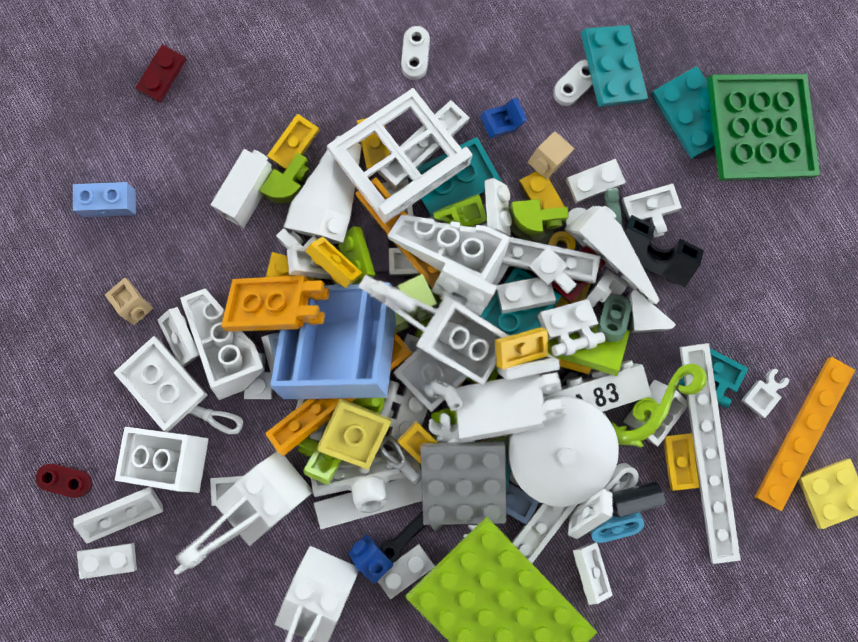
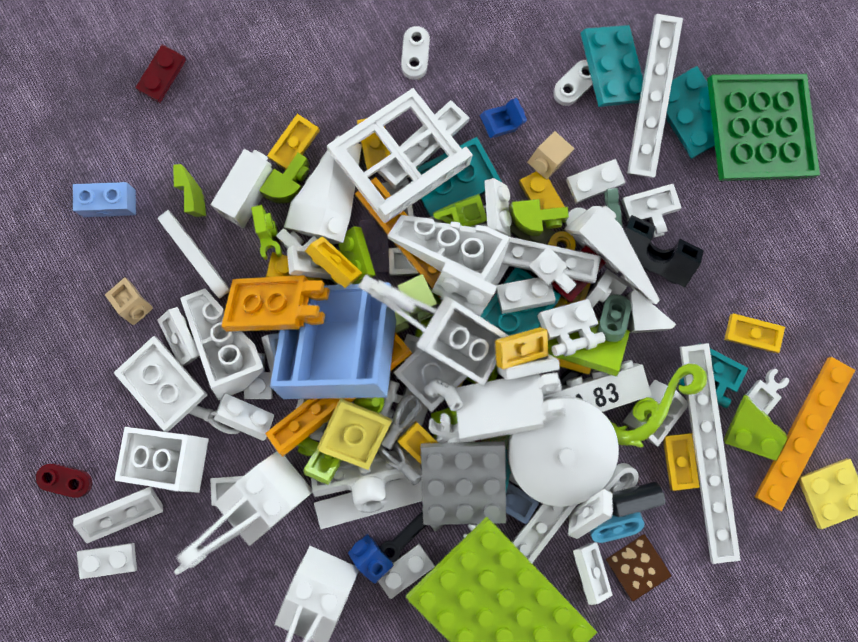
none -> white beam [158,210,230,299]
none -> lime slope [173,164,206,217]
none -> white plate [213,393,274,441]
none -> lime plate [251,205,282,260]
none -> light grey piece [381,395,421,450]
none -> reddish brown sticker [606,534,671,601]
none -> white plate [627,14,683,178]
none -> yellow plate [724,313,785,353]
none -> lime wing [724,395,787,461]

